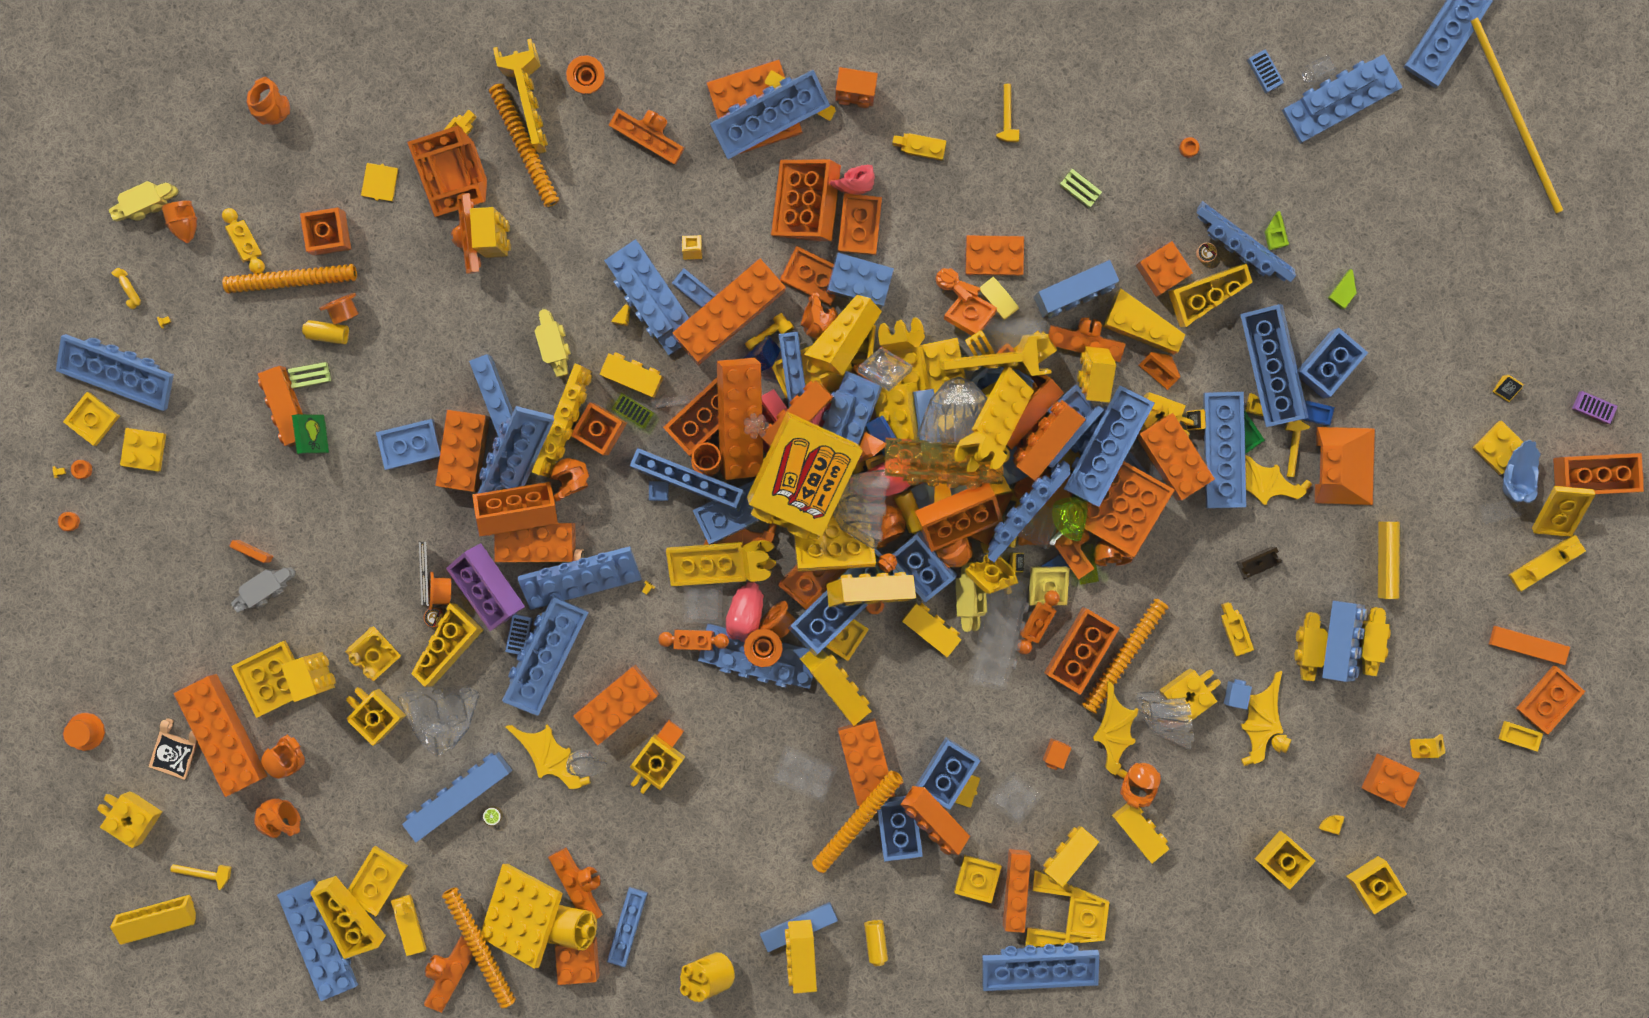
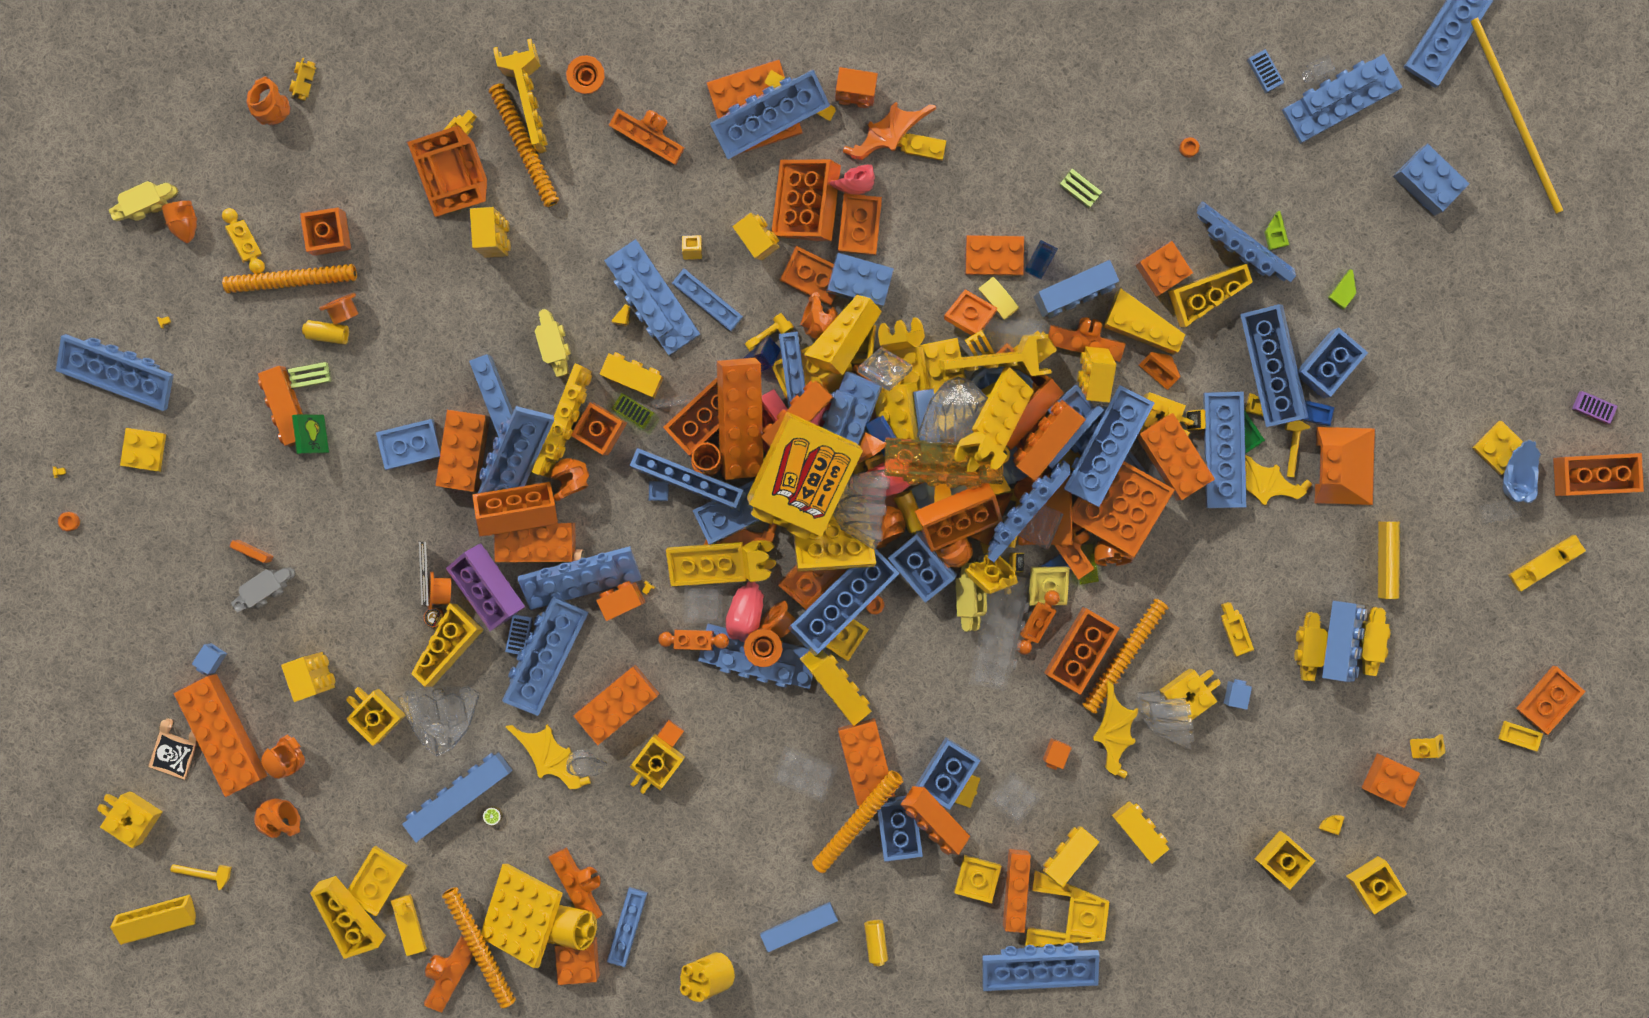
yellow plate [63,392,120,446] -> none
orange piece [63,713,105,751] -> none
orange tile [71,460,92,479] -> none
yellow arm [111,268,141,310] -> none
yellow plate [231,640,295,718] -> none
medium blue plate [277,879,358,1001] -> none
yellow slope [345,626,401,681] -> none
yellow piece [361,163,398,202] -> none
orange plate [451,193,481,274] -> none
orange brick [672,258,786,366] -> none
clear plant [744,413,769,439] -> none
yellow brick [785,920,817,994] -> none
yellow wedge [826,572,916,607] -> none
orange plate [877,553,897,573] -> none
yellow brick [901,602,962,657] -> none
orange piece [935,268,981,303] -> none
yellow piece [996,84,1019,142] -> none
clear neon green hat [1050,497,1088,545] -> none
orange helmet [1120,763,1161,809] -> none
tile [1196,243,1217,263] -> none
dark brown hinge [1236,547,1282,580] -> none
yellow animal [1241,671,1283,766] -> none
yellow plate [1272,735,1292,754] -> none
orange tile [1489,626,1570,665] -> none
slope [1492,375,1524,402] -> none
yellow plate [1532,486,1596,537] -> none
none -> medium blue brick [192,643,227,675]
none -> yellow hinge [289,58,316,101]
none -> orange brick [596,581,646,621]
none -> yellow brick [732,213,780,261]
none -> orange animal [843,102,936,160]
none -> clear blue slope [1024,240,1058,279]
none -> medium blue brick [1393,144,1470,216]

